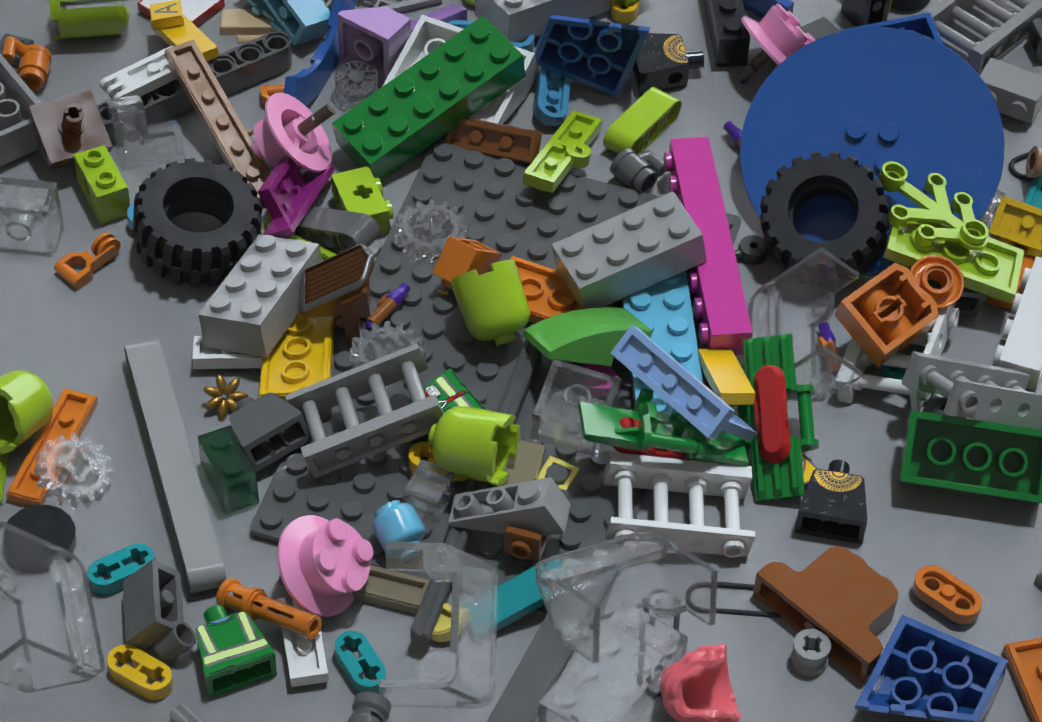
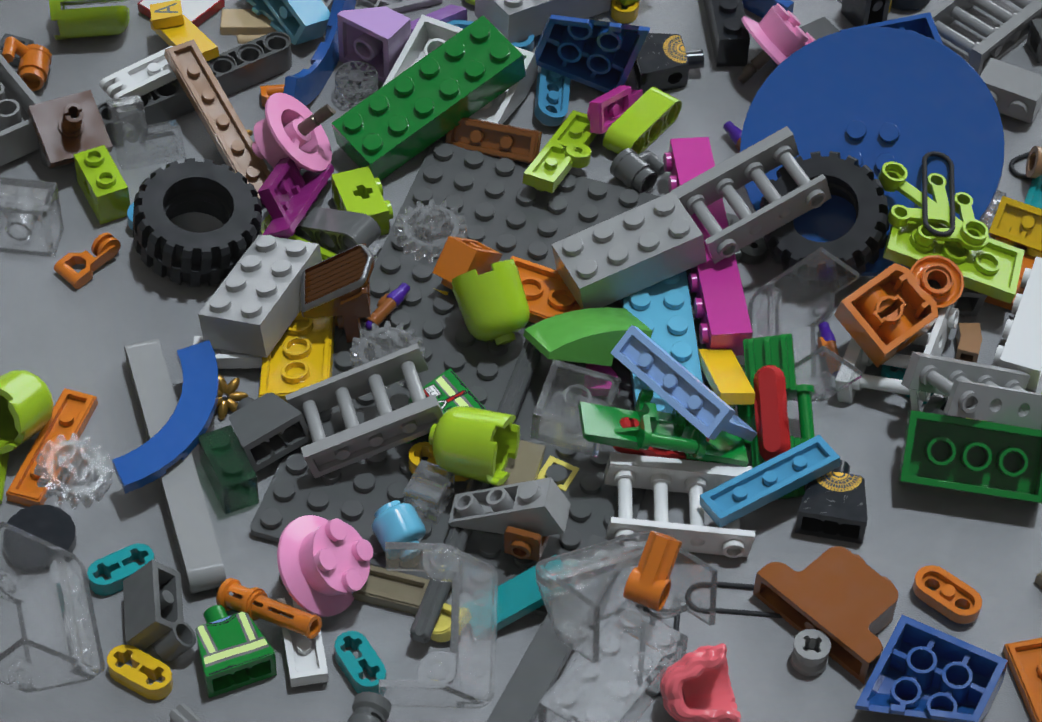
none -> blue tile [112,340,219,494]
none -> dark pink hinge [587,85,643,134]
none -> orange piece [623,531,682,612]
none -> light grey fence [671,126,832,264]
none -> dark azure plate [700,435,840,528]
none -> black piece [922,151,955,237]
none -> medium nougat piece [955,323,983,363]

